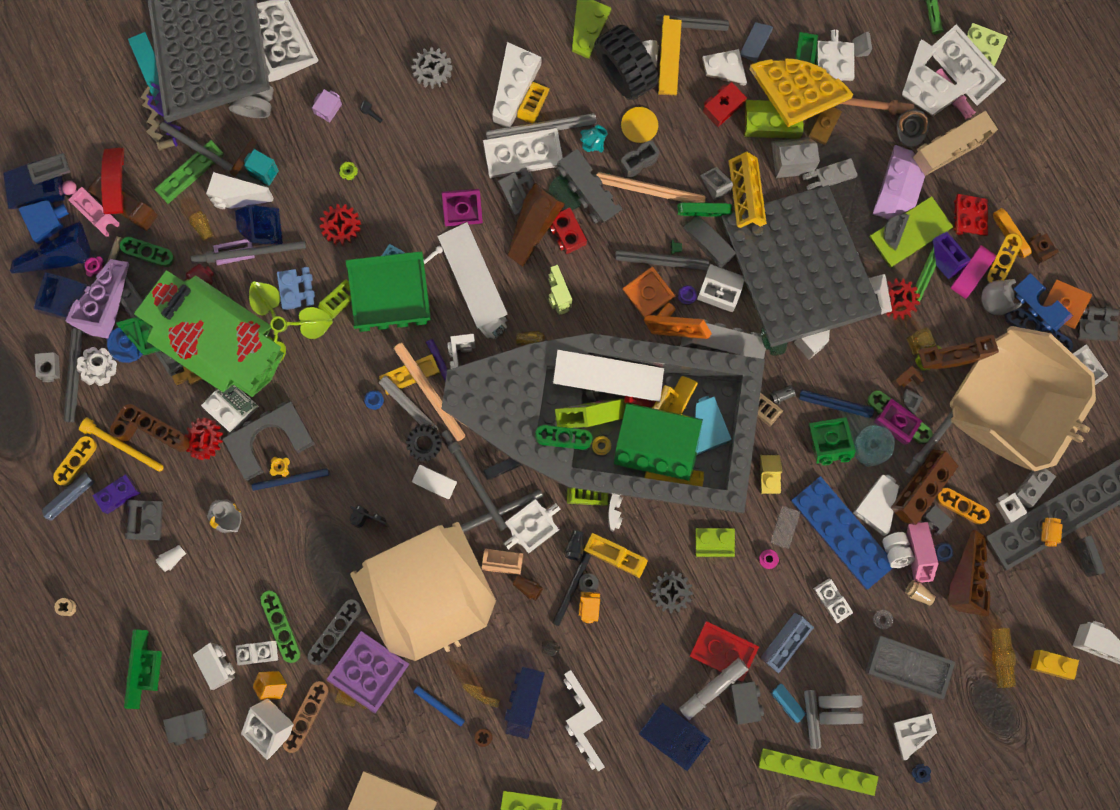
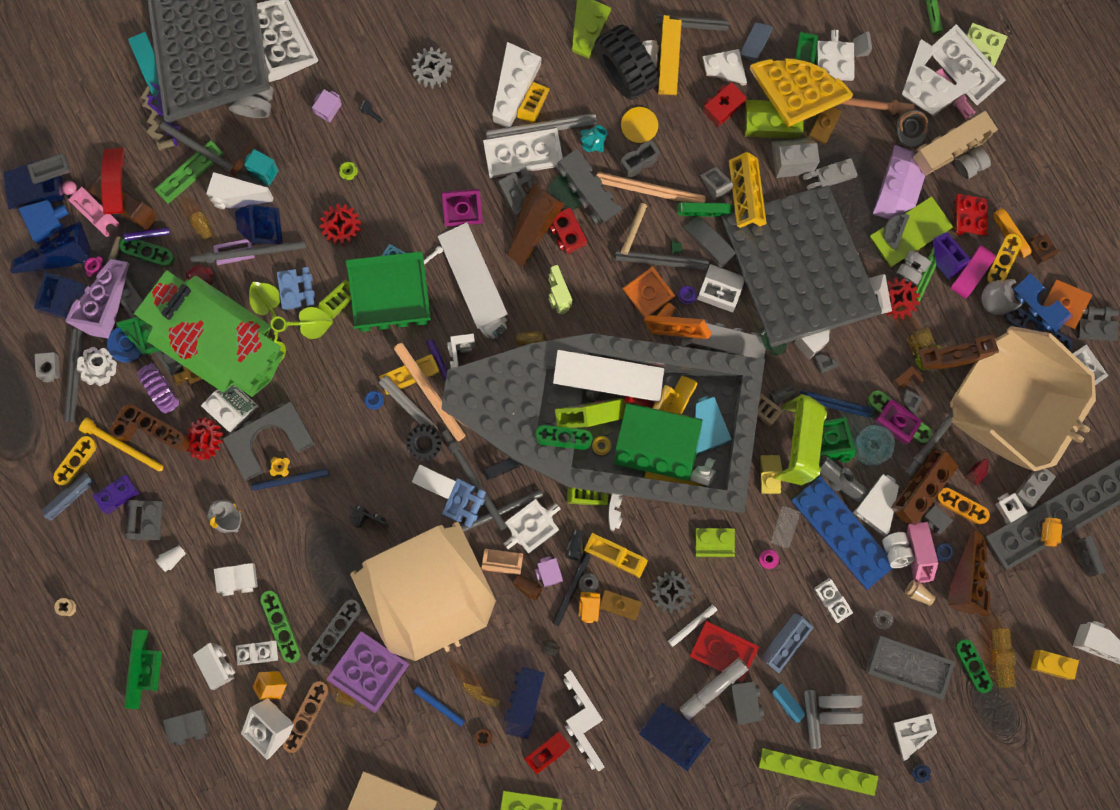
none -> dark purple piece [123,227,169,241]
none -> medium lavender gear [138,363,179,414]
none -> white brick [214,563,258,596]
none -> medium blue plate [442,478,486,527]
none -> red slope [524,732,571,775]
none -> lavender brick [535,556,563,587]
none -> pearl gold plate [599,590,642,621]
none -> tan bar [621,203,647,255]
none -> white bar [668,604,717,647]
none -> white plate [690,458,716,486]
none -> lime windscreen [773,394,827,485]
none -> dark grey tile [813,354,839,374]
none -> dark grey piece [819,455,868,503]
none -> light grey wheel [896,250,931,286]
none -> light grey wheel [955,146,991,180]
none -> green beam [955,640,993,693]
none -> dark red slope [965,458,989,486]

